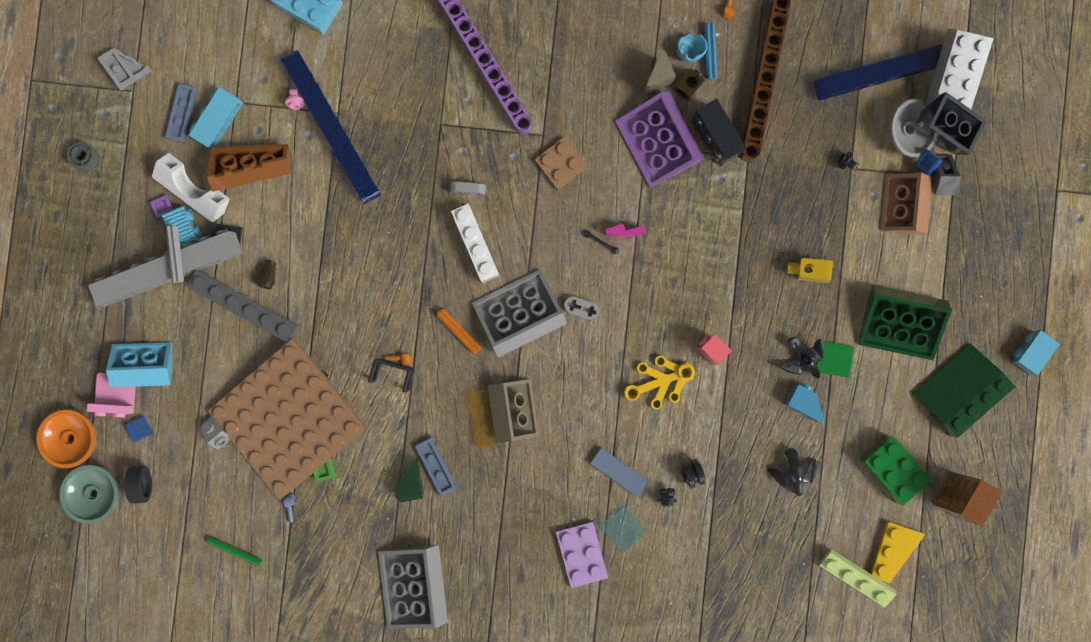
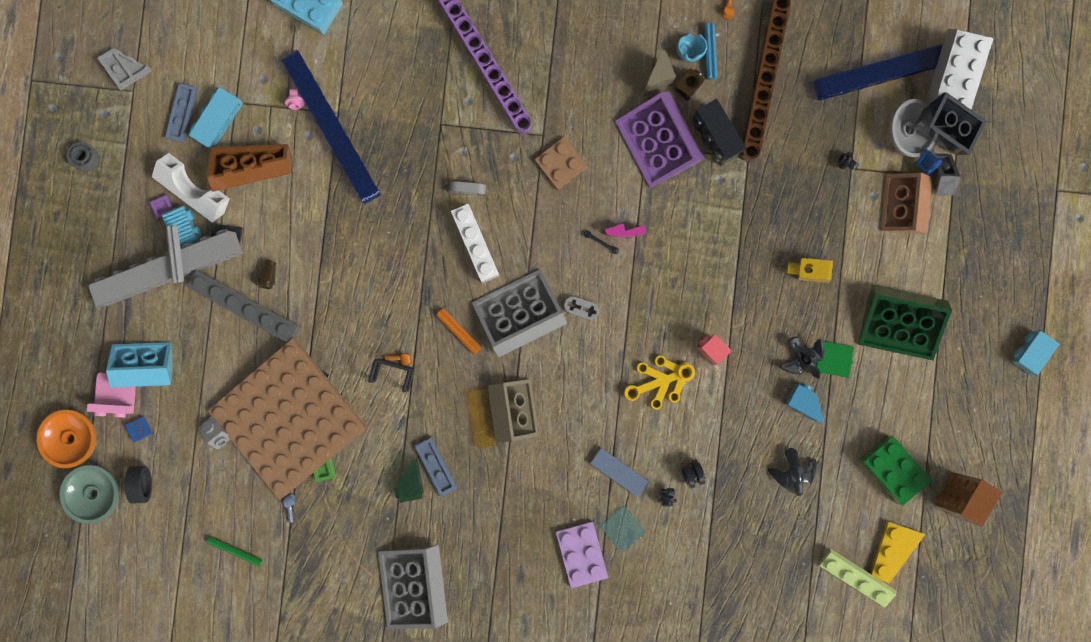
dark green slope [912,343,1016,438] -> none

